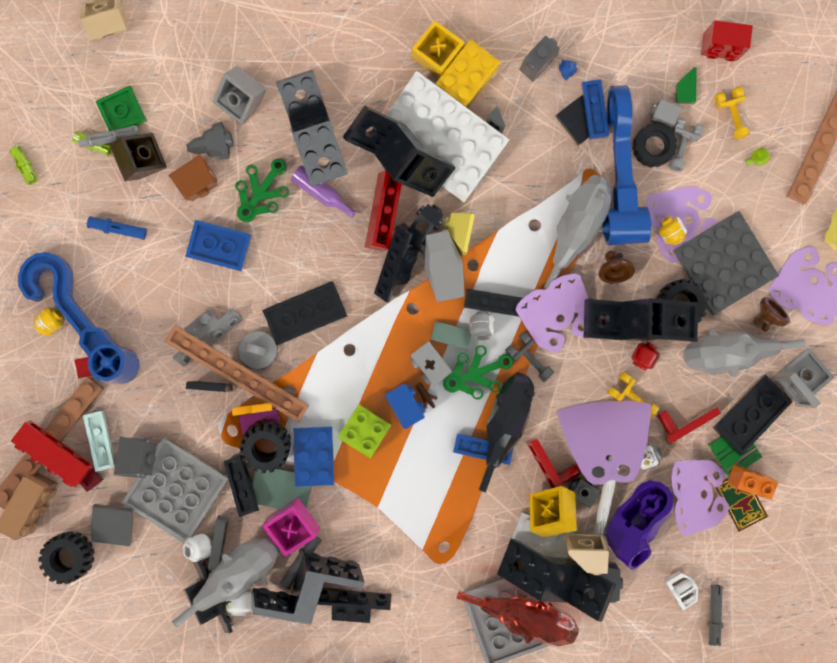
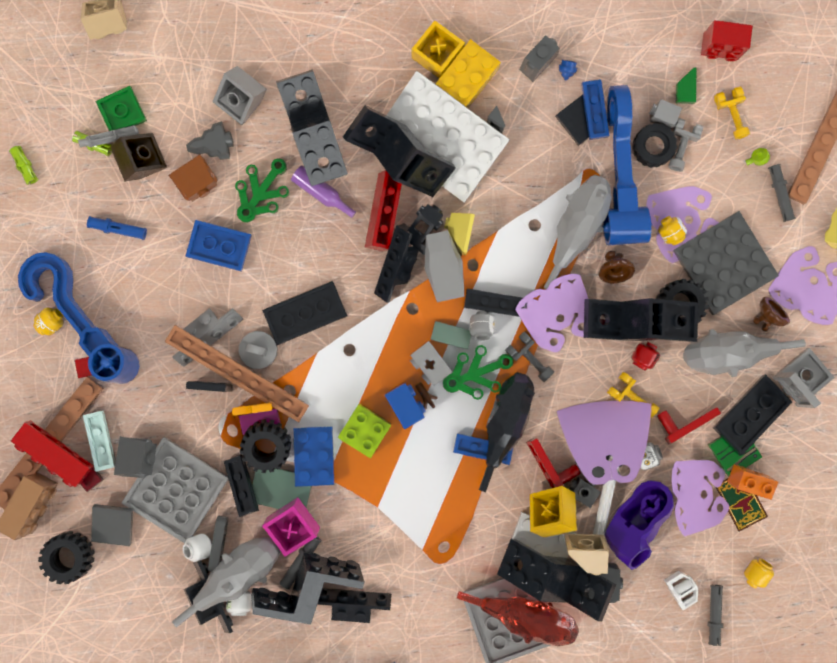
none -> yellow head [744,558,774,588]
none -> dark grey pin [768,164,796,222]

